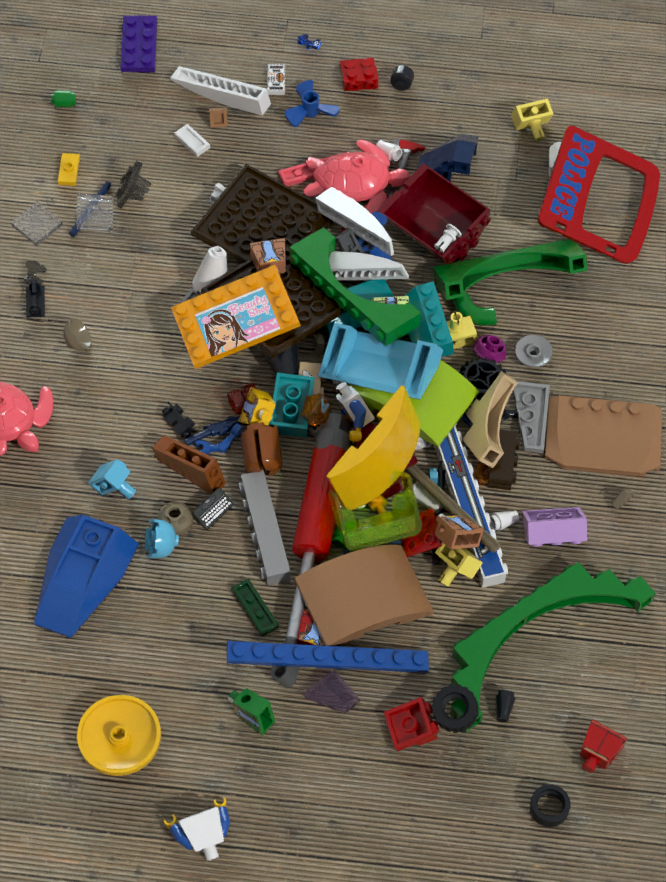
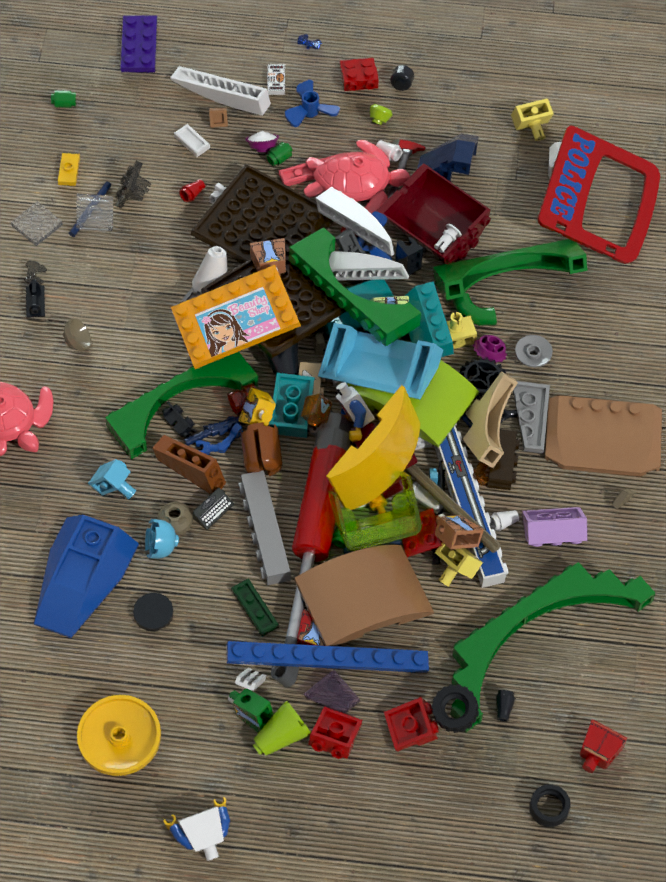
none -> green arch [105,352,258,459]
none -> black tile [133,593,174,632]
none -> red cone [179,179,205,202]
none -> white tile [235,668,267,691]
none -> piece [245,131,279,152]
none -> lime cone [253,701,311,756]
none -> green brick [266,142,293,167]
none -> red plate [308,706,363,759]
none -> lime cone [370,104,393,125]
none -> black hinge [395,237,423,276]

